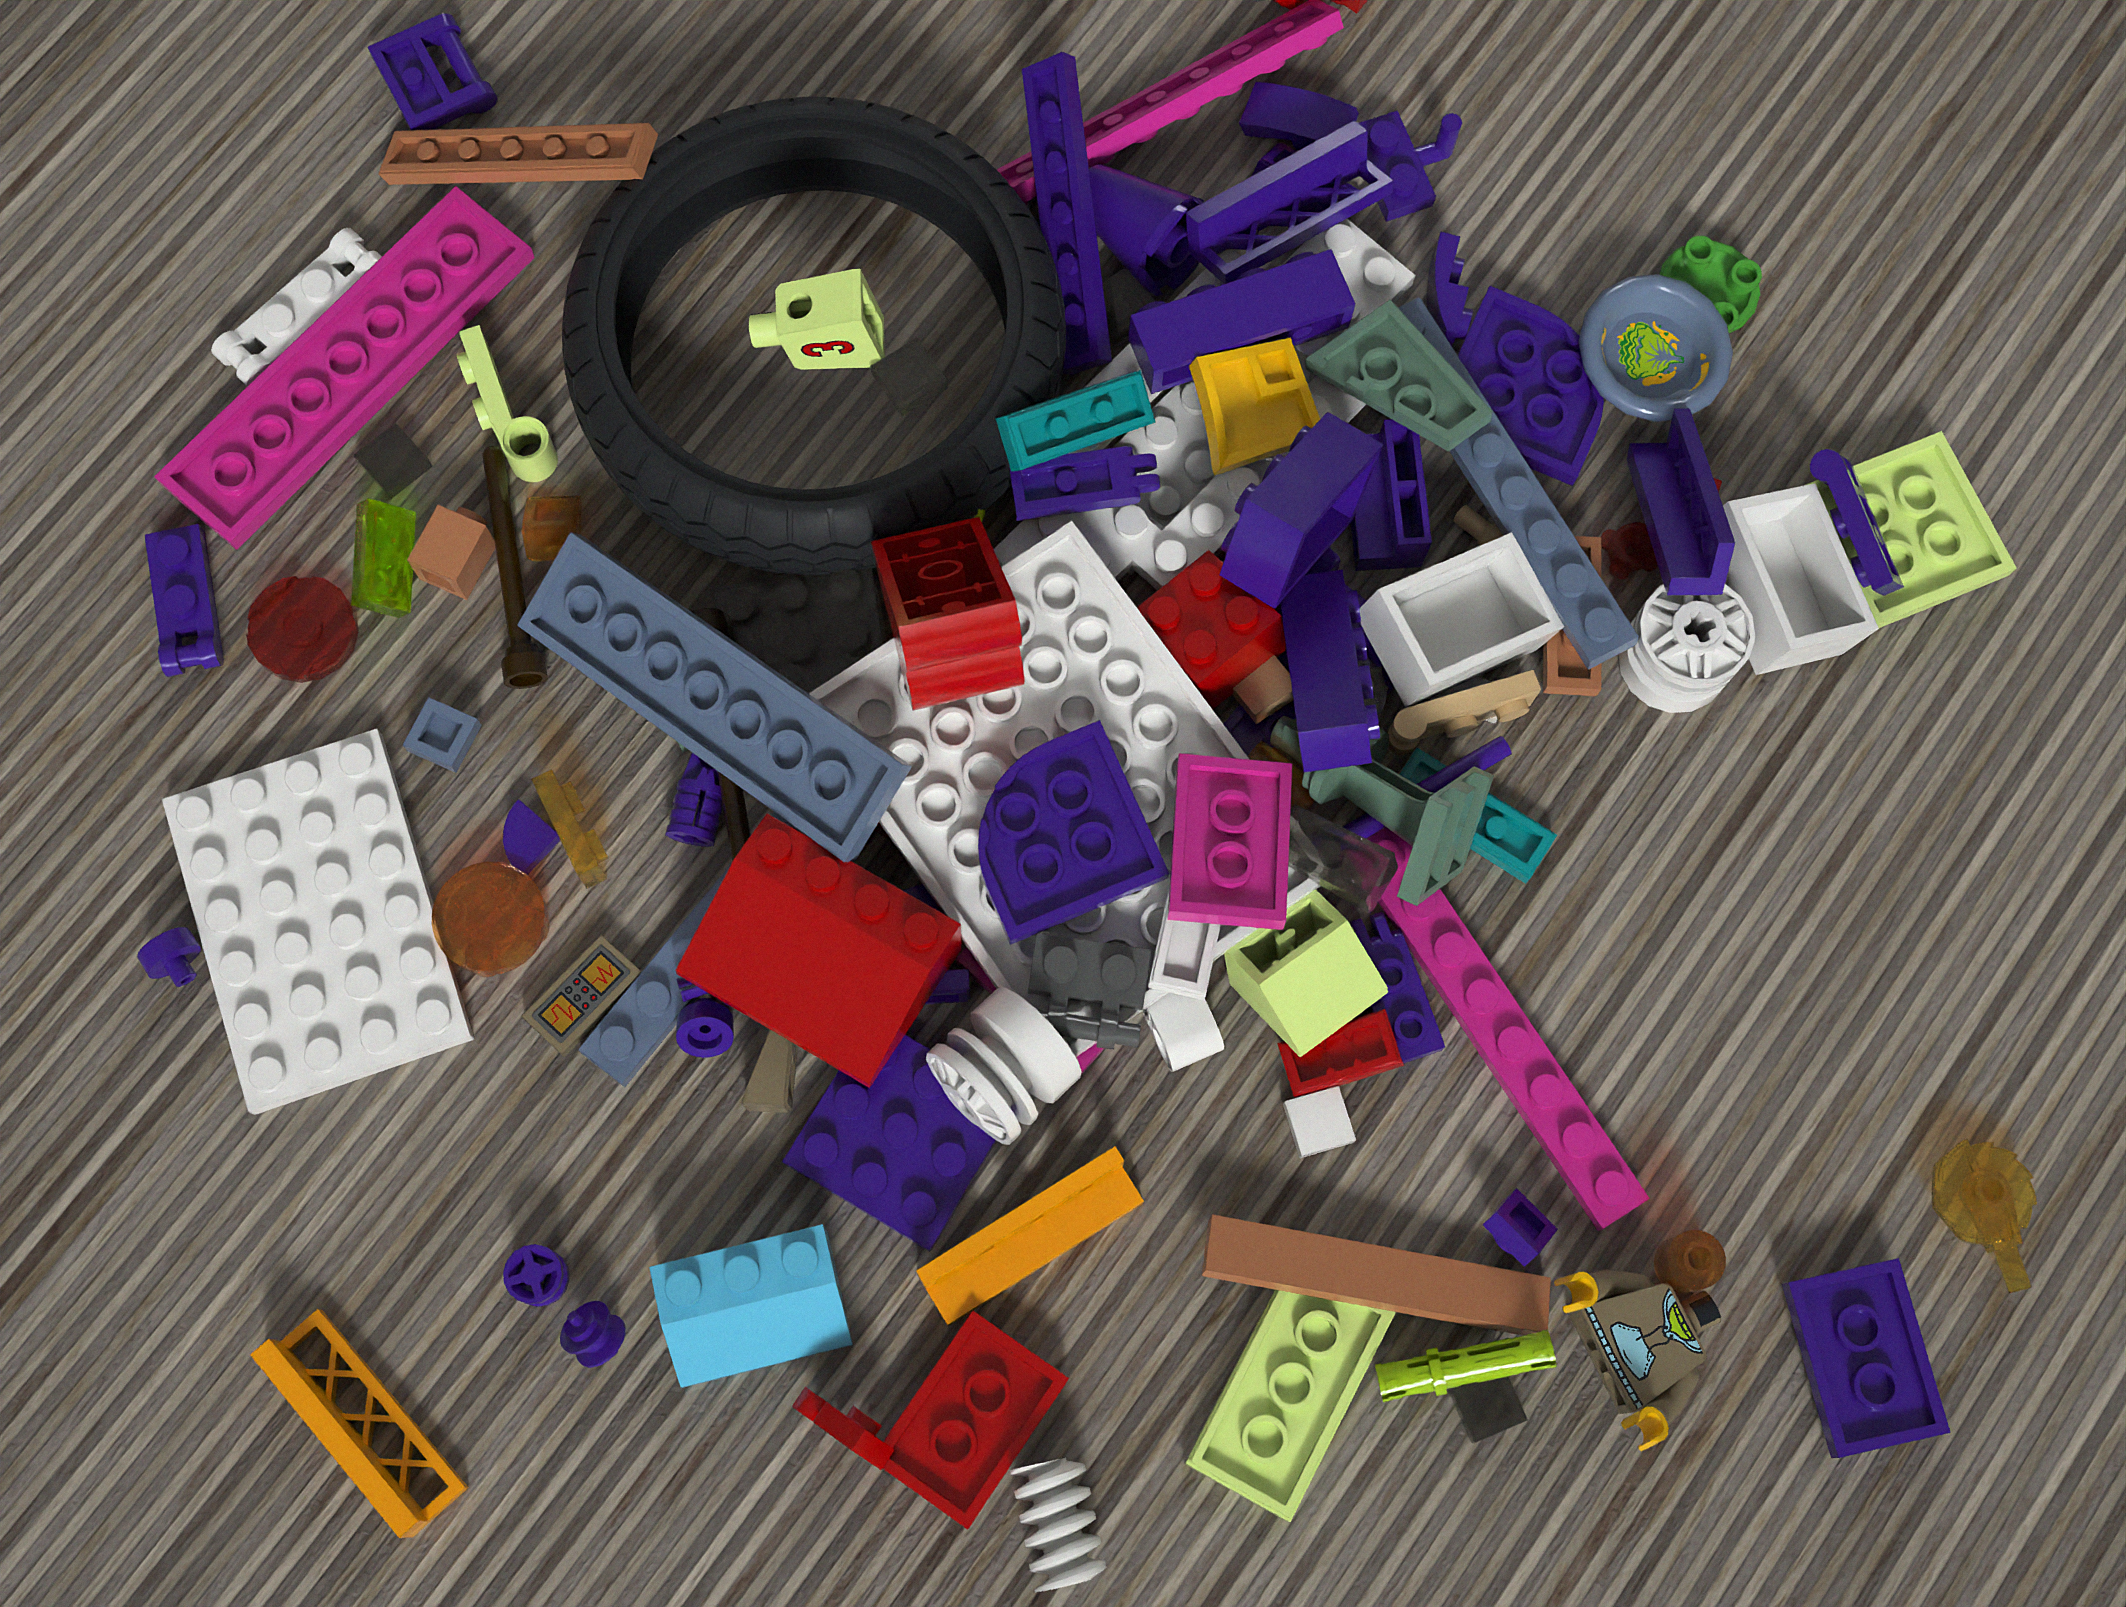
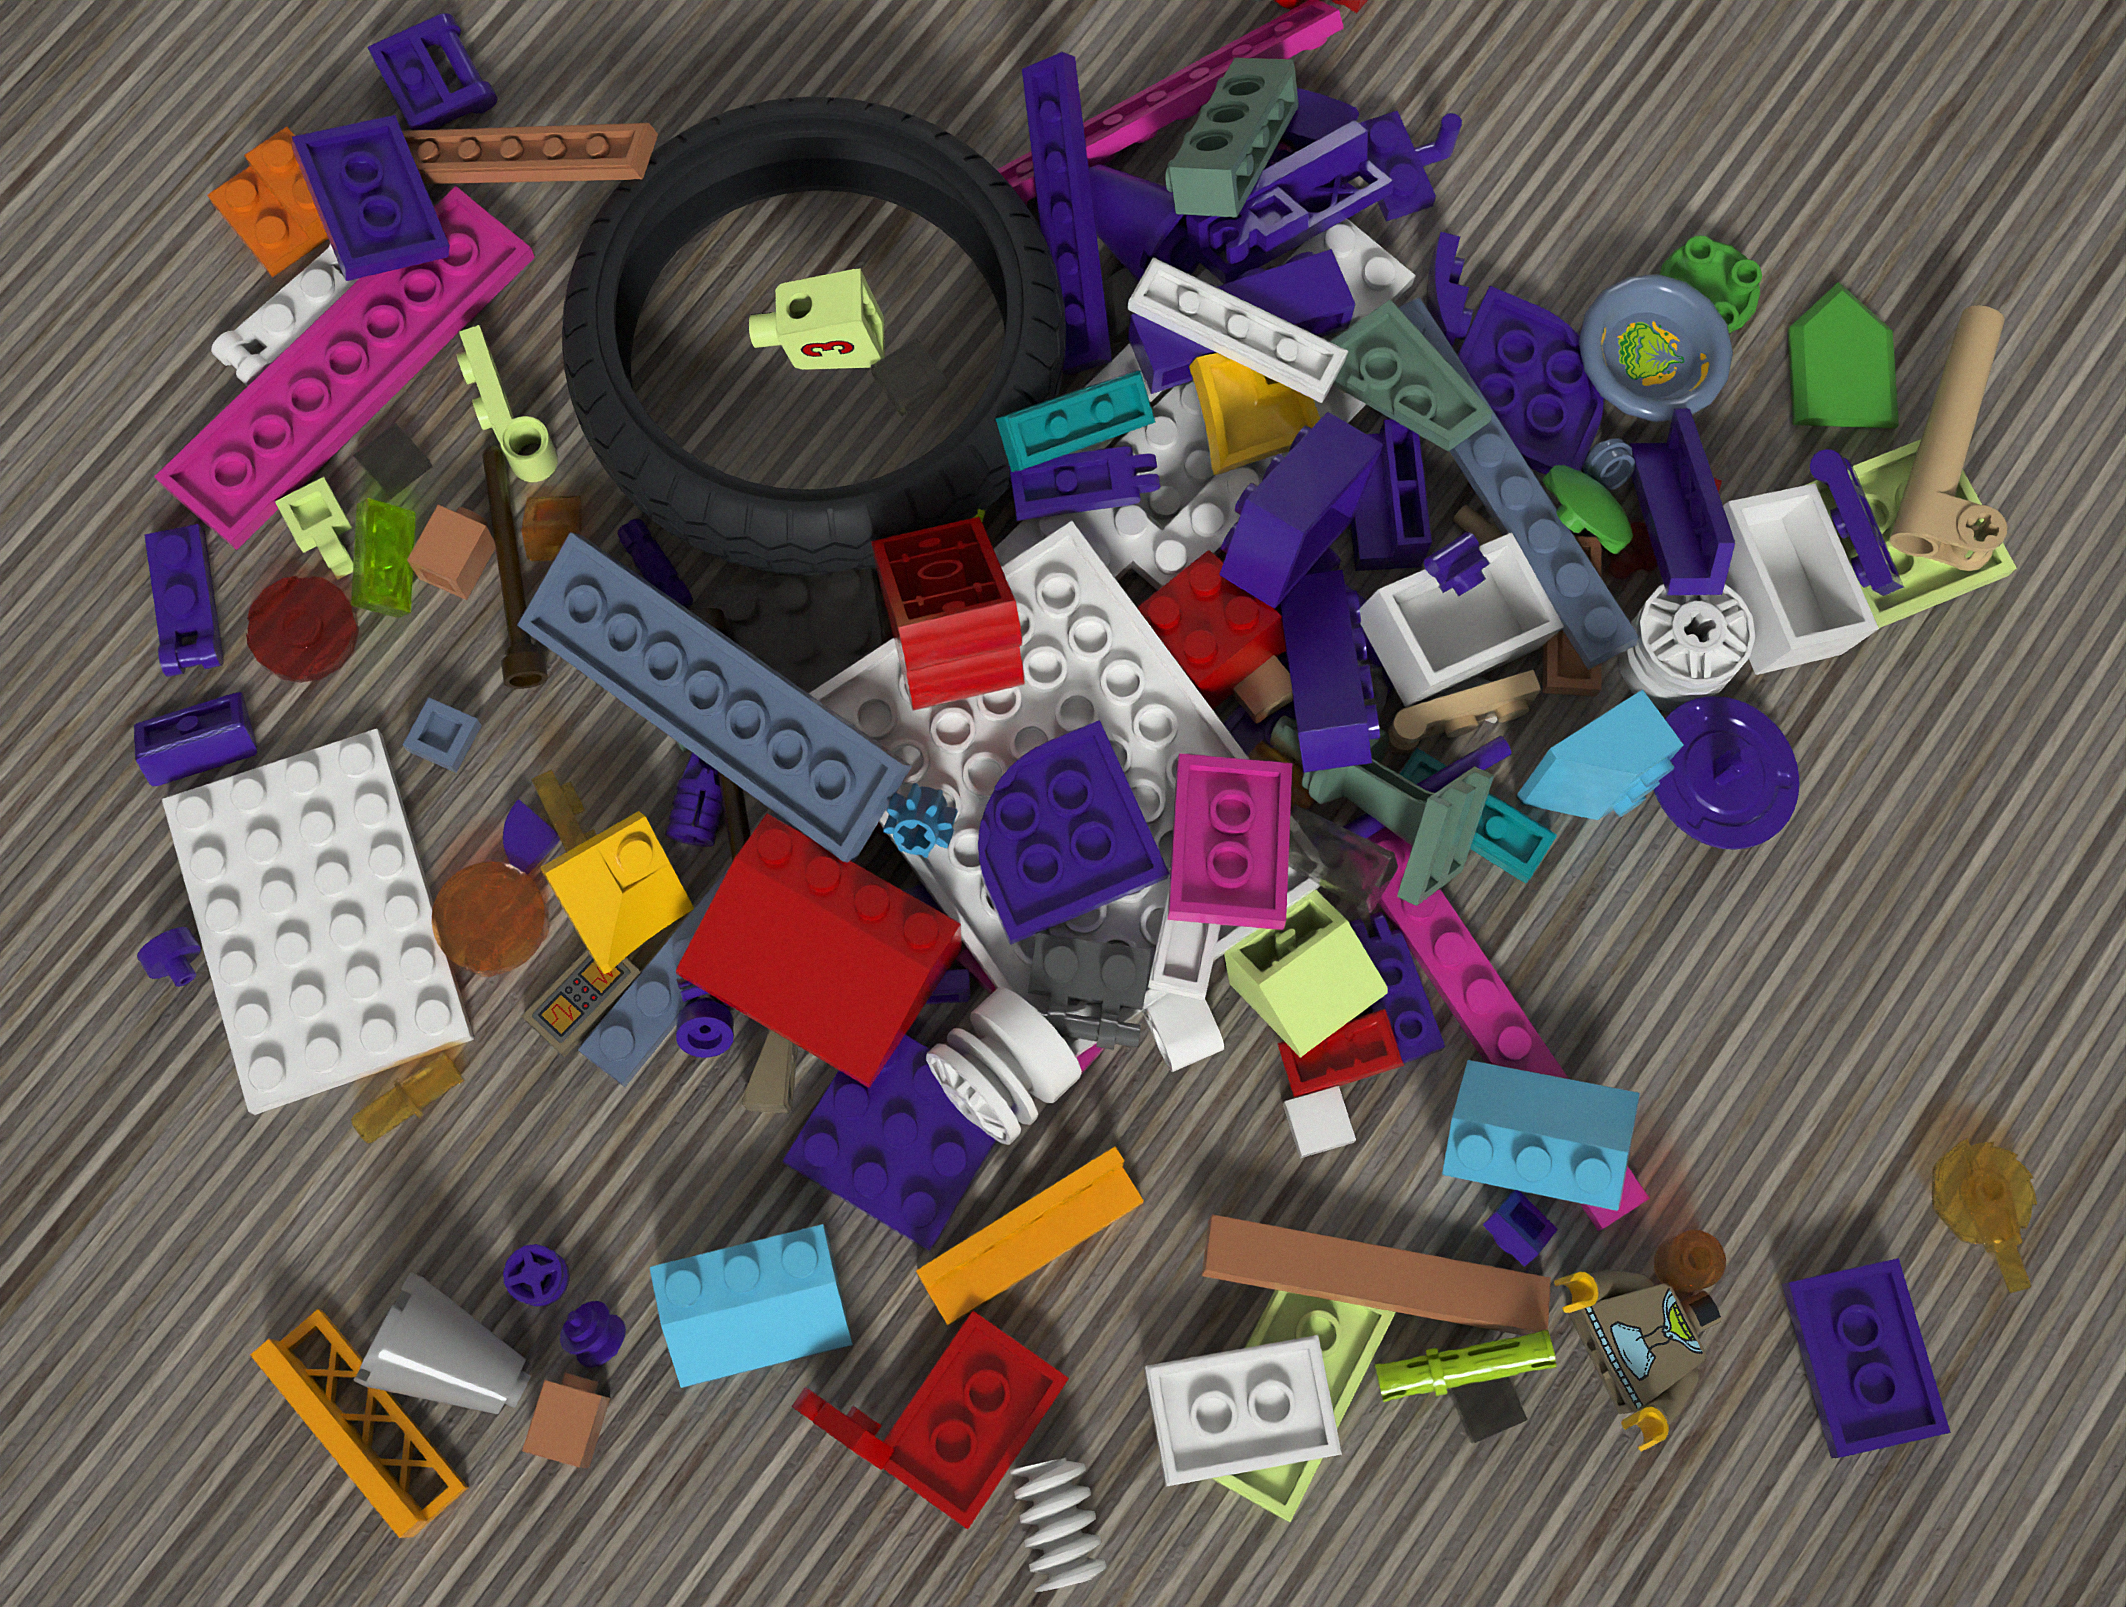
none -> dark purple slope [134,692,257,786]
none -> orange plate [207,126,328,278]
none -> yellowish green plate [275,477,357,580]
none -> dark purple plate [292,115,450,281]
none -> clear yellow axle [351,1051,465,1144]
none -> light grey cone [353,1272,531,1414]
none -> nougat brick [522,1373,611,1468]
none -> yellow plate [540,811,694,975]
none -> dark purple axle [617,518,693,609]
none -> dark azure gear [883,783,958,858]
none -> white tile [1128,257,1348,403]
none -> white tile [1144,1335,1342,1487]
none -> sand green brick [1166,58,1299,217]
none -> dark purple plate [1209,185,1309,264]
none -> dark purple plate [1424,532,1490,596]
none -> medium azure slope [1442,1060,1640,1211]
none -> medium azure slope [1516,689,1684,820]
none -> bright green dish [1543,465,1633,554]
none -> sand blue plate [1583,438,1635,490]
none -> dark purple piece [1654,696,1800,850]
none -> bright green tile [1788,282,1899,429]
none -> tan axle [1890,306,2007,571]

